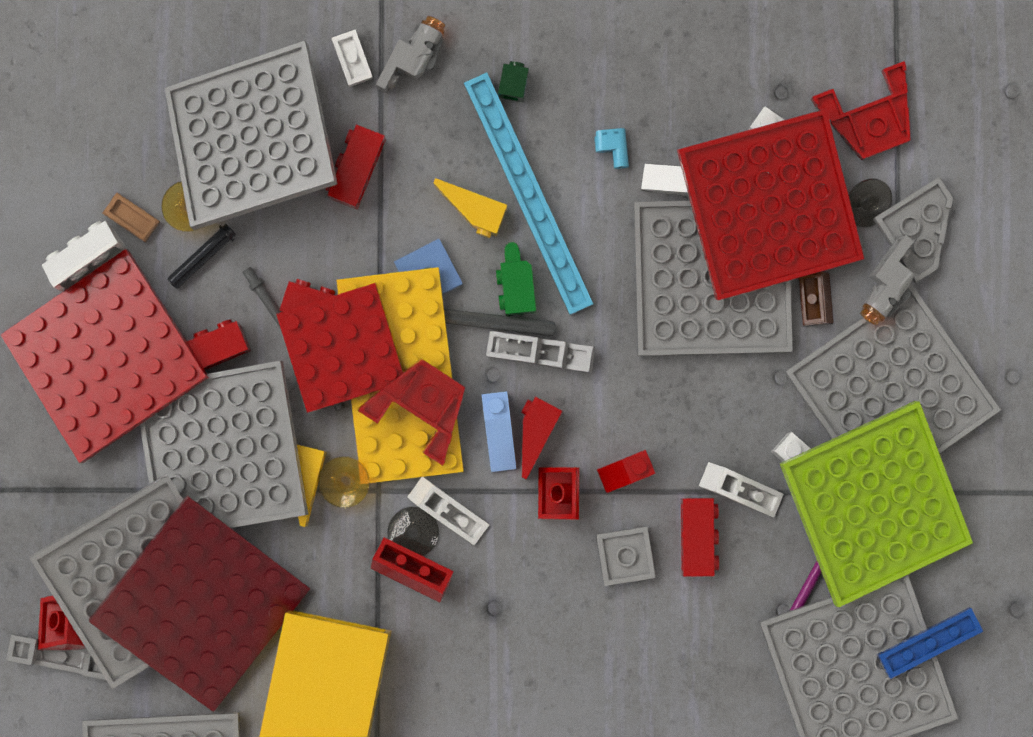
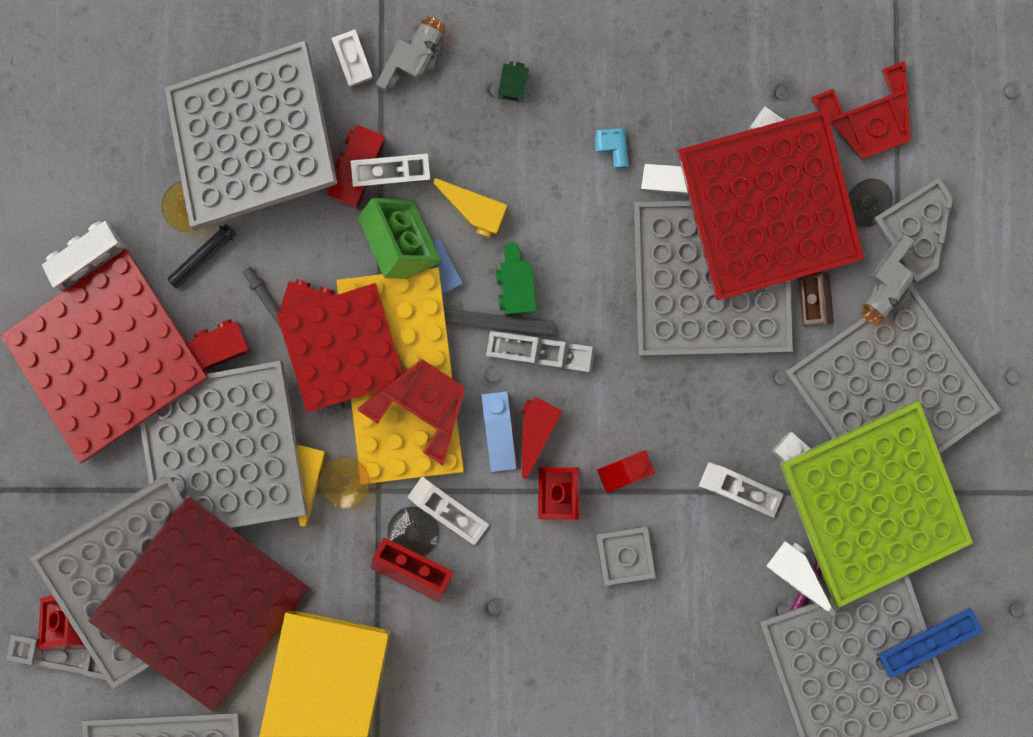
medium nougat tile [103,193,160,243] -> none
medium azure plate [464,73,593,315] -> none
red brick [681,498,719,577] -> none
none -> white slope [350,154,430,187]
none -> bright green slope [357,198,441,279]
none -> white slope [767,542,836,616]

